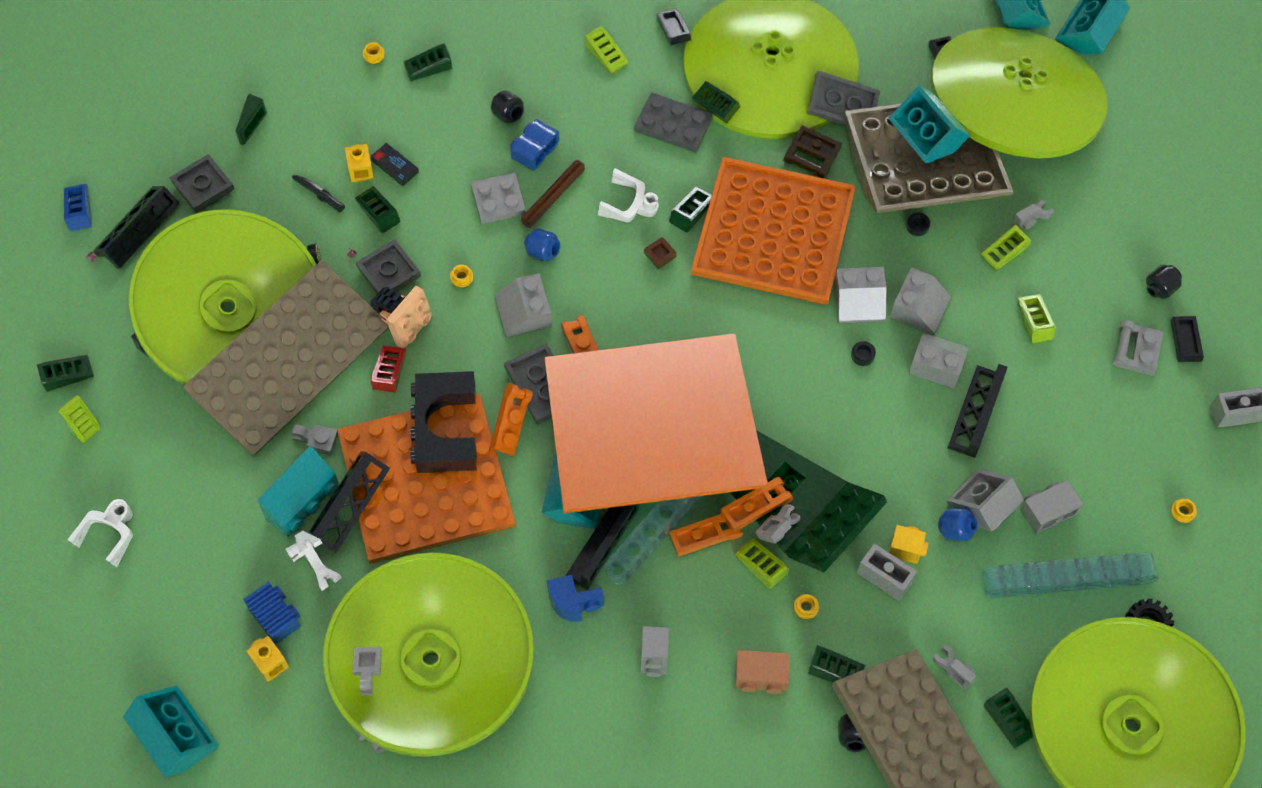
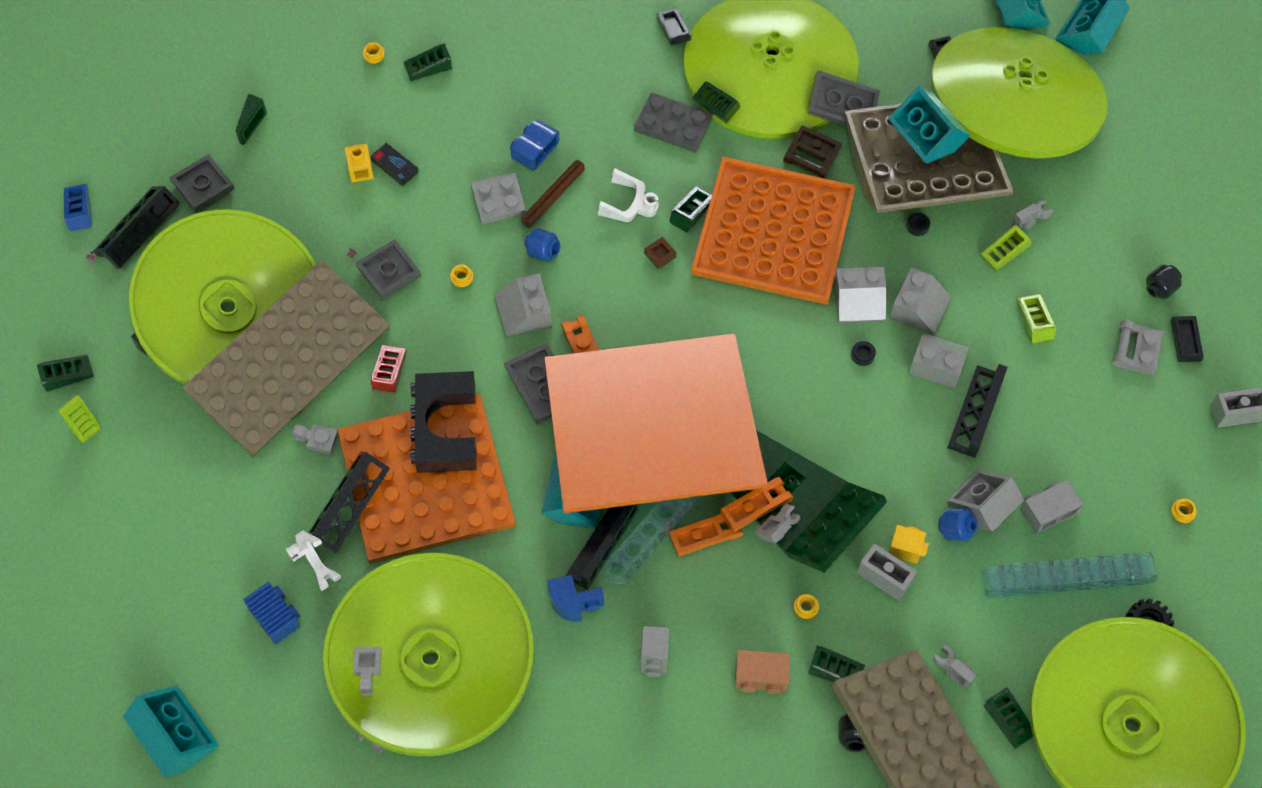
white piece [68,499,133,567] -> none
yellow brick [246,636,289,682] -> none
teal slope [257,446,339,537] -> none
black piece [292,175,345,212] -> none
black tile [307,243,322,265] -> none
dark green slope [355,186,401,233] -> none
light nougat plate [370,286,432,348] -> none
orange plate [489,383,532,456] -> none
black head [491,90,524,123] -> none
lime slope [585,26,629,74] -> none
lime slope [735,538,789,590] -> none

